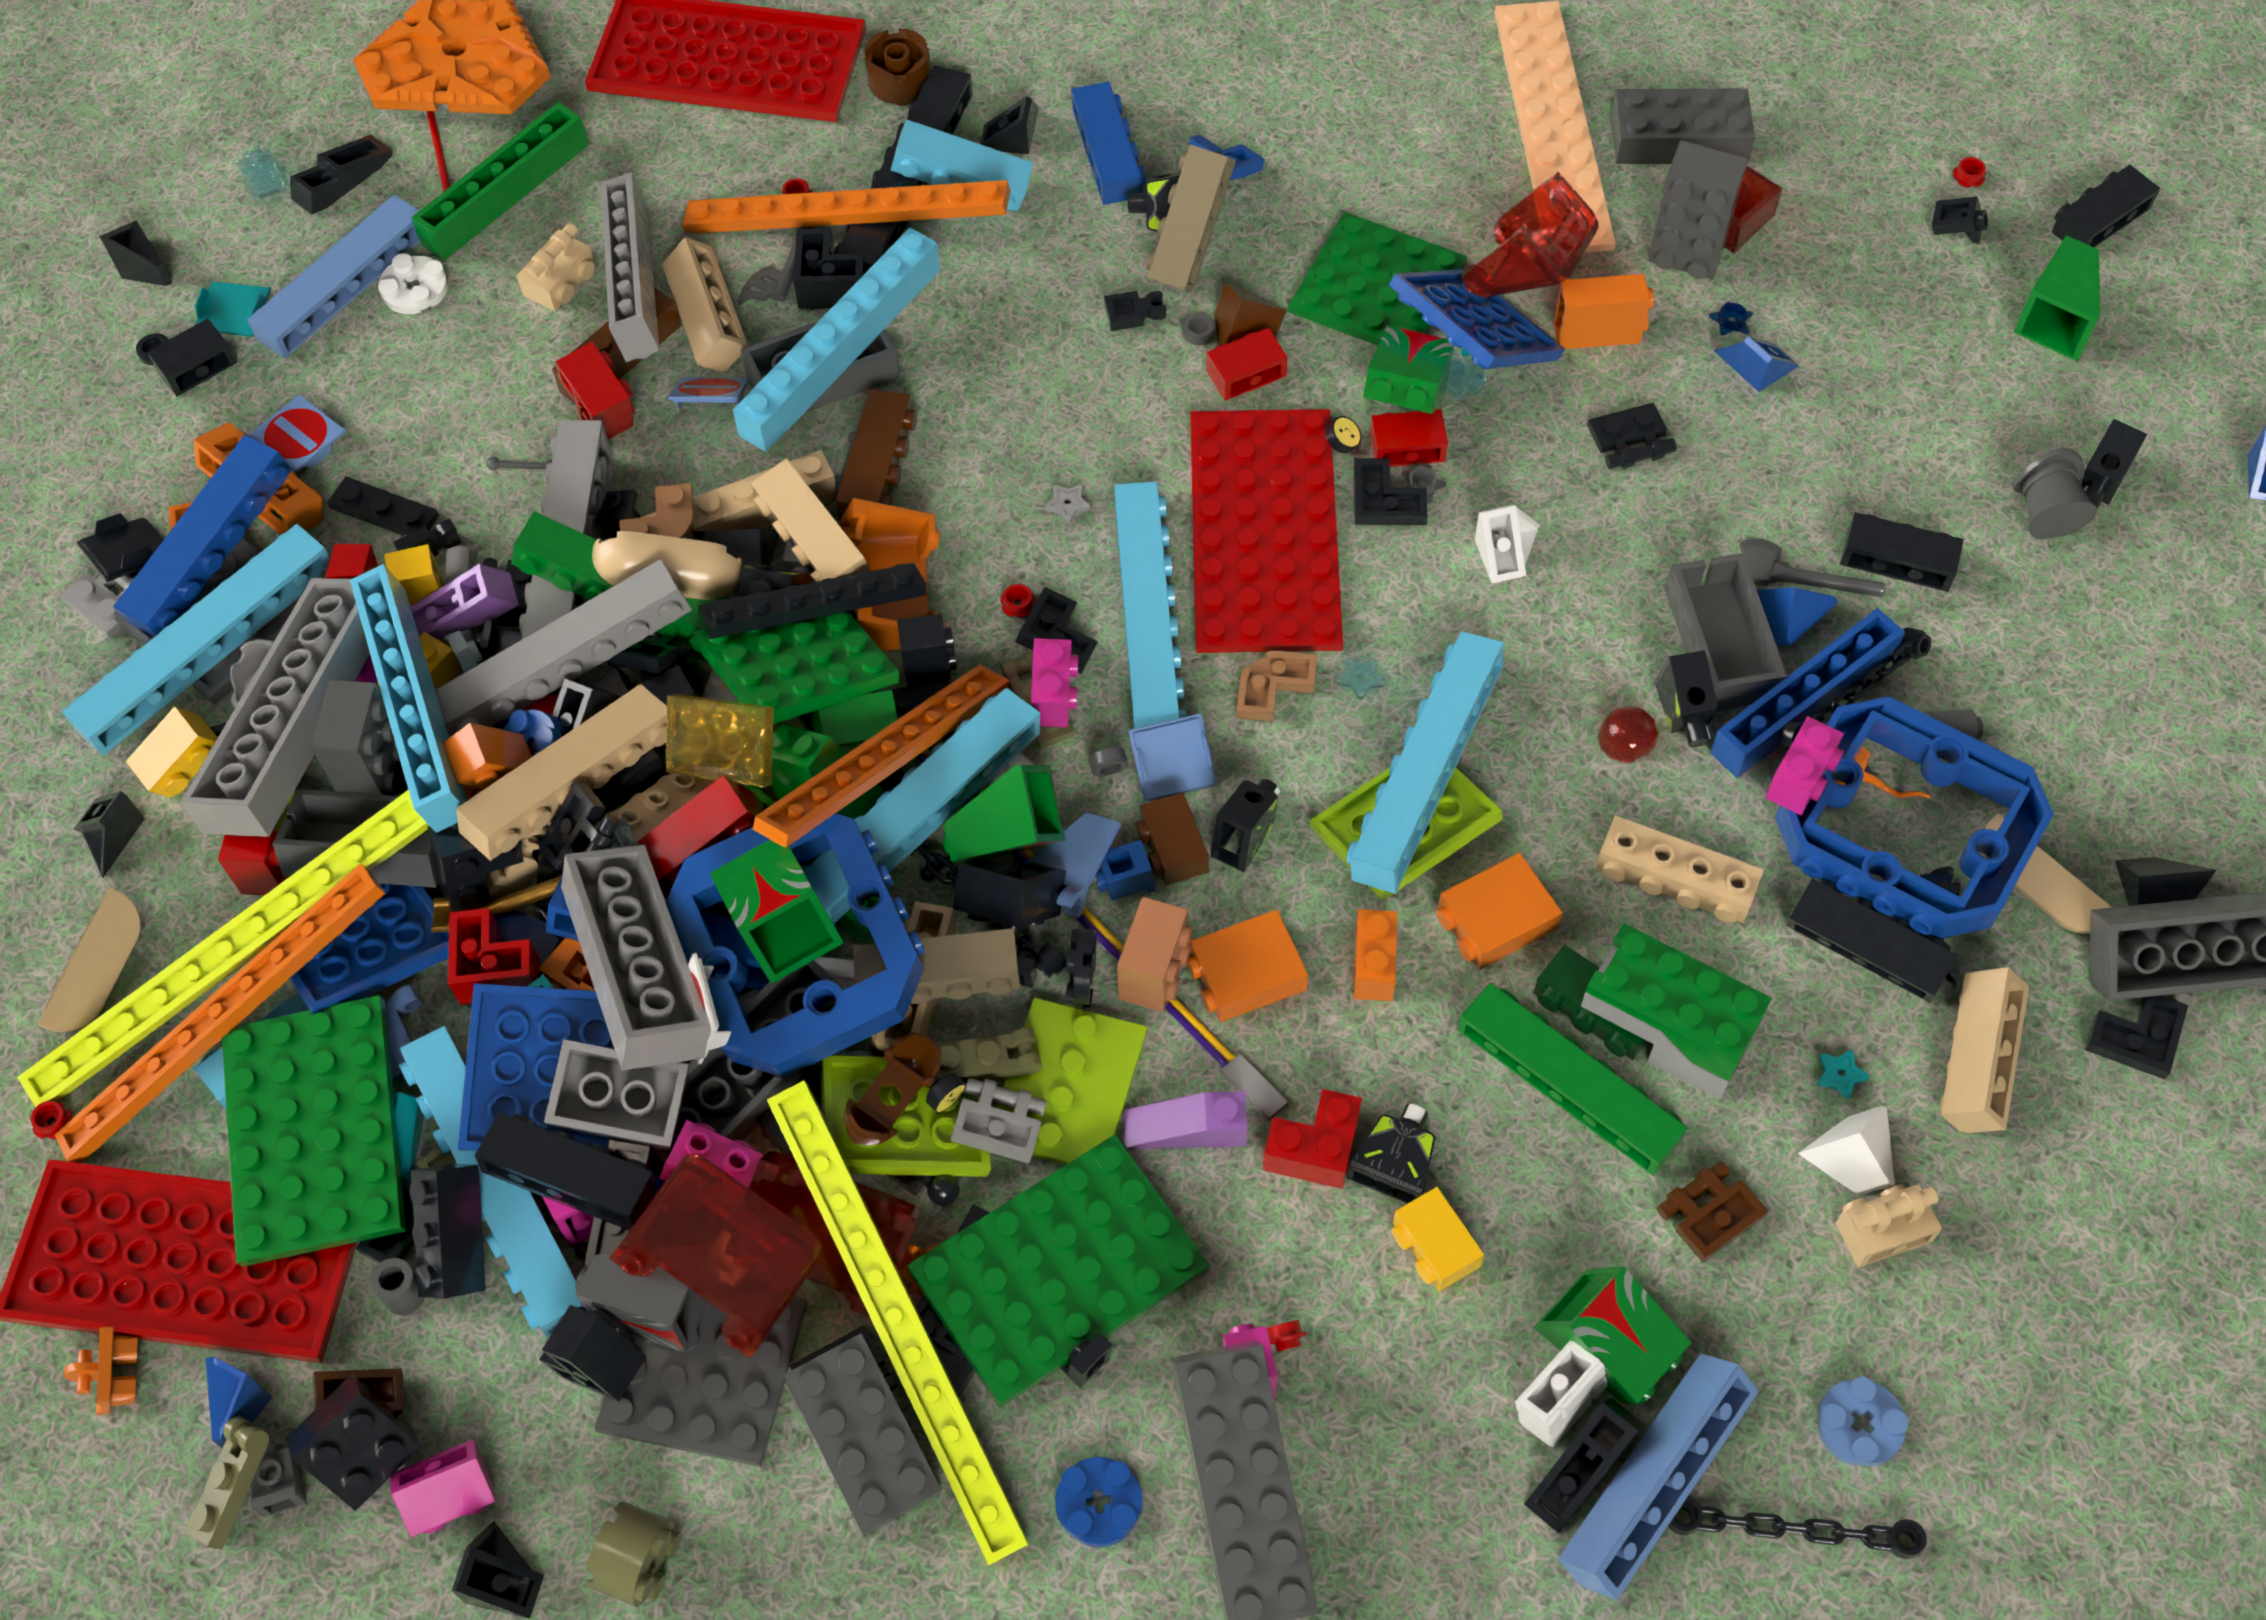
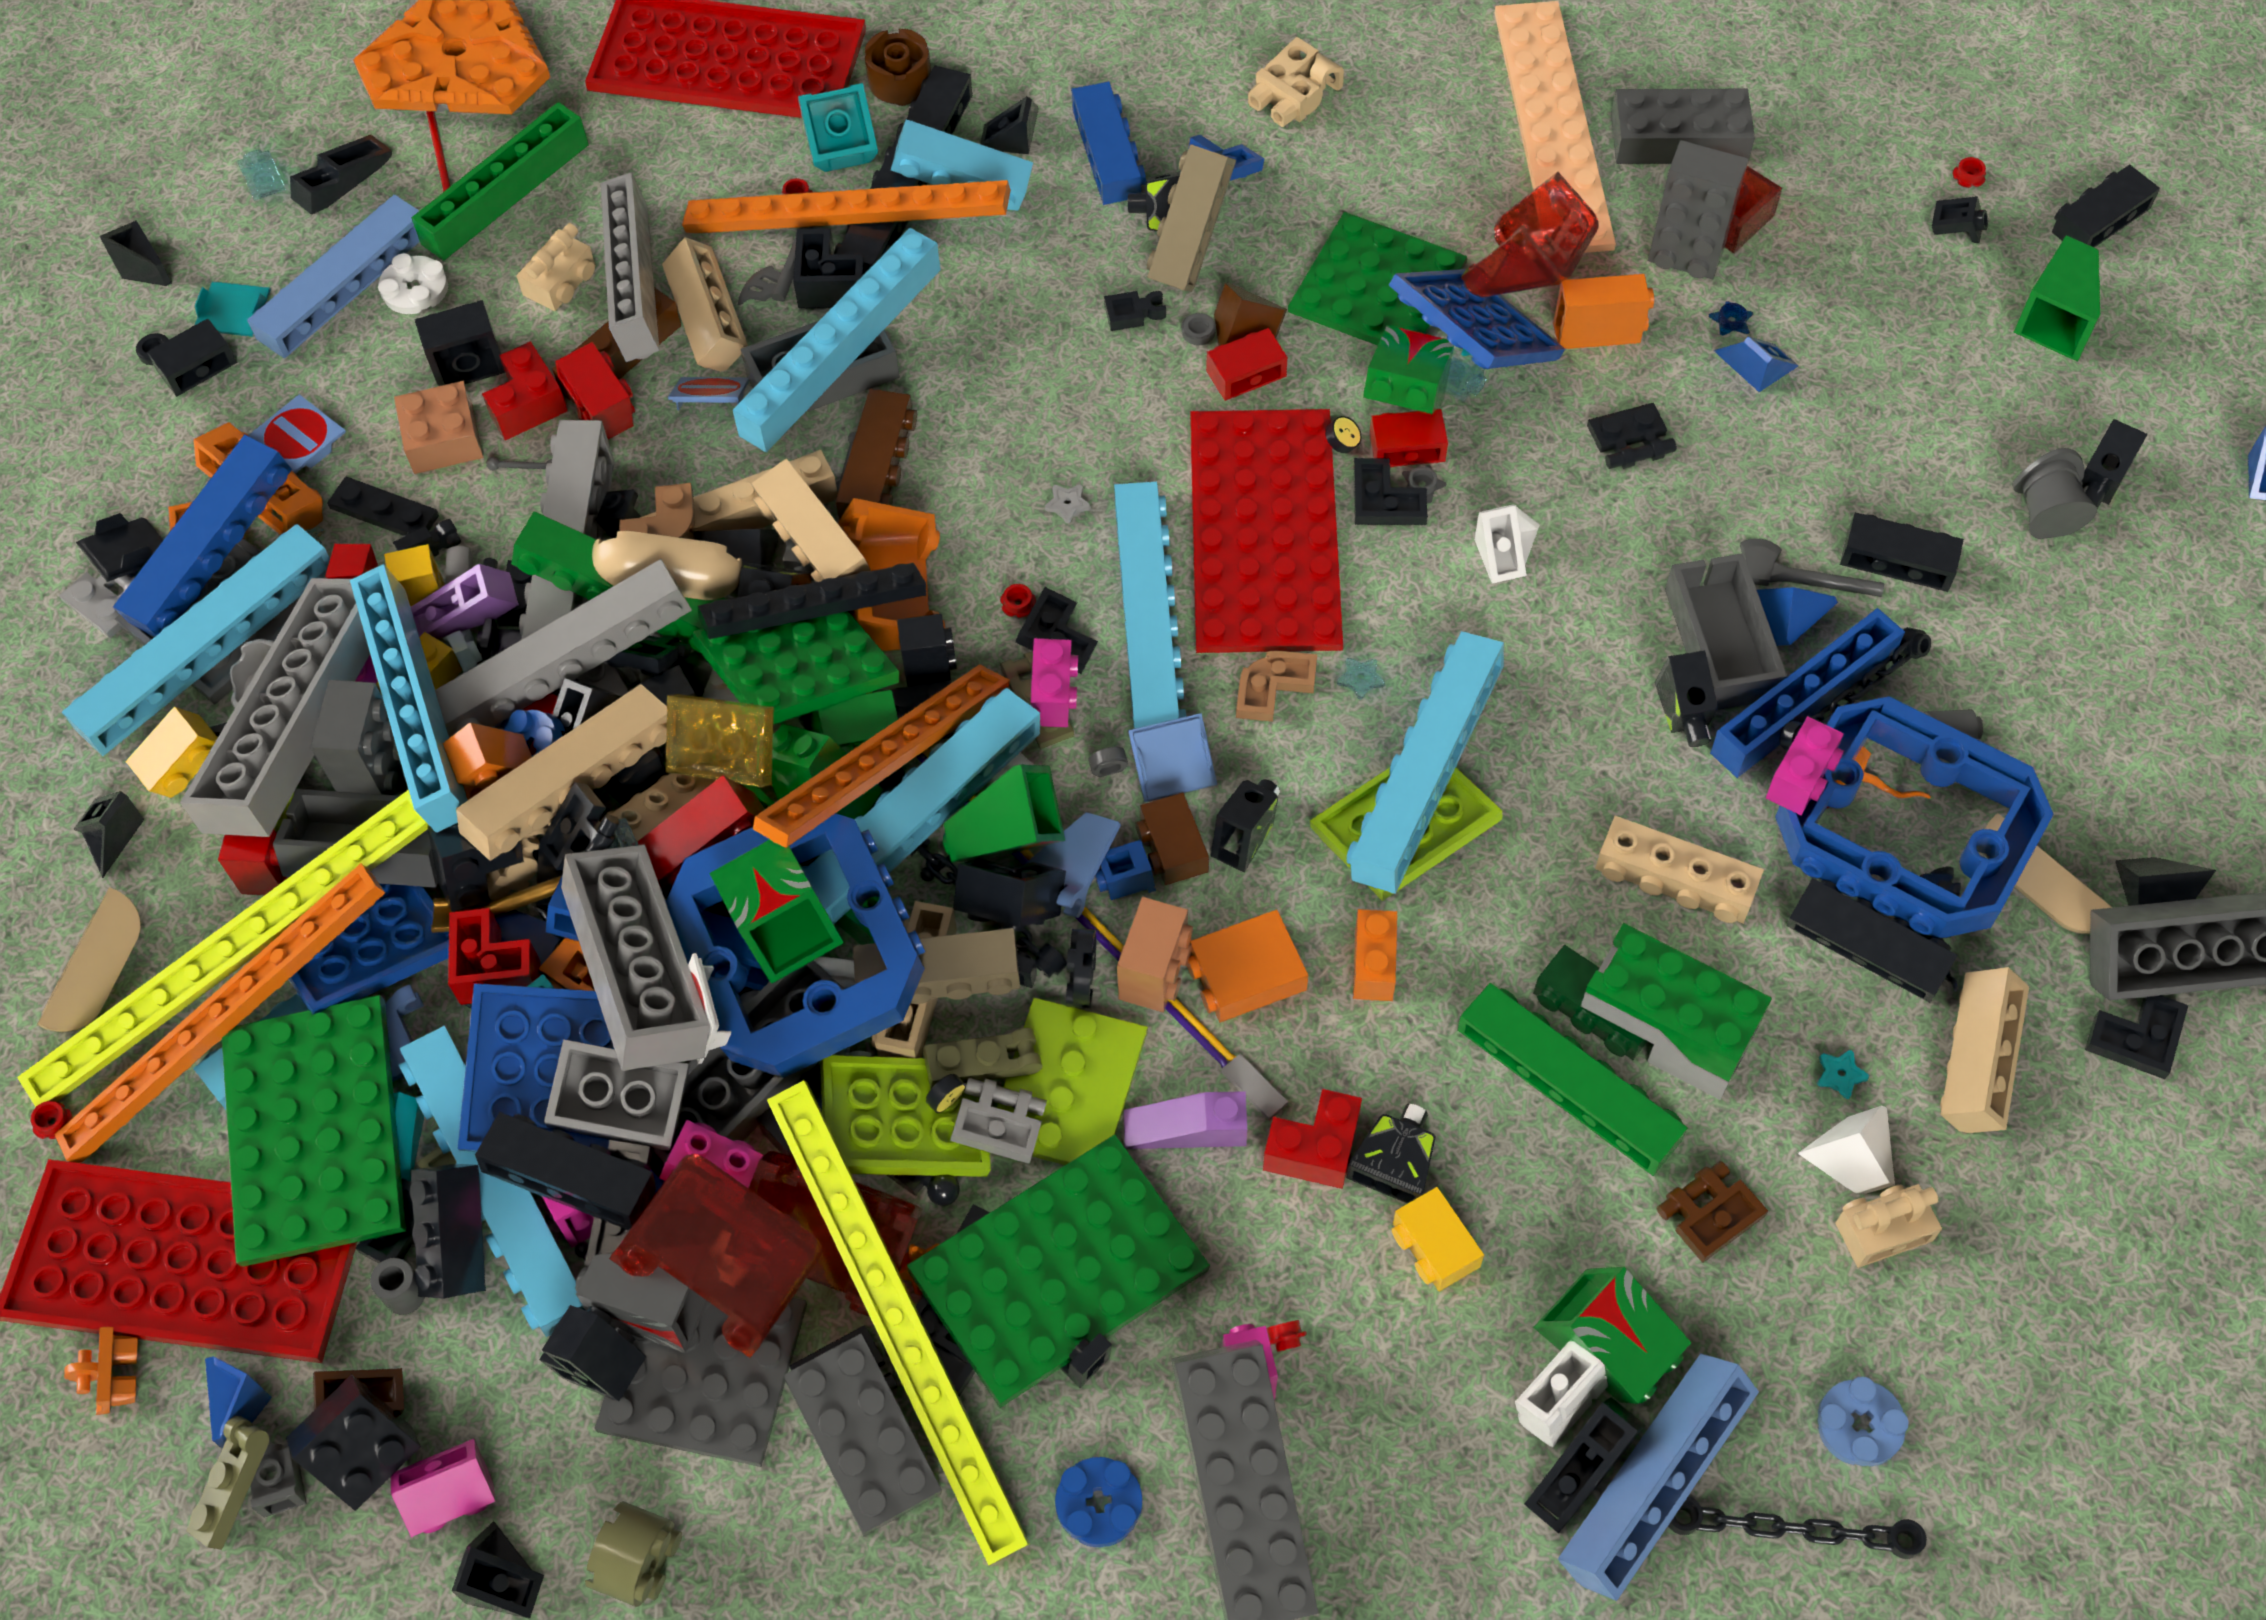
reddish brown piece [844,1032,941,1146] -> none
orange brick [1436,852,1563,970] -> none
clear red hair [1597,705,1659,763] -> none
none -> nougat brick [394,381,484,474]
none -> black brick [414,300,505,386]
none -> red brick [482,341,568,441]
none -> teal slope [798,83,878,172]
none -> tan hips [1248,37,1344,127]

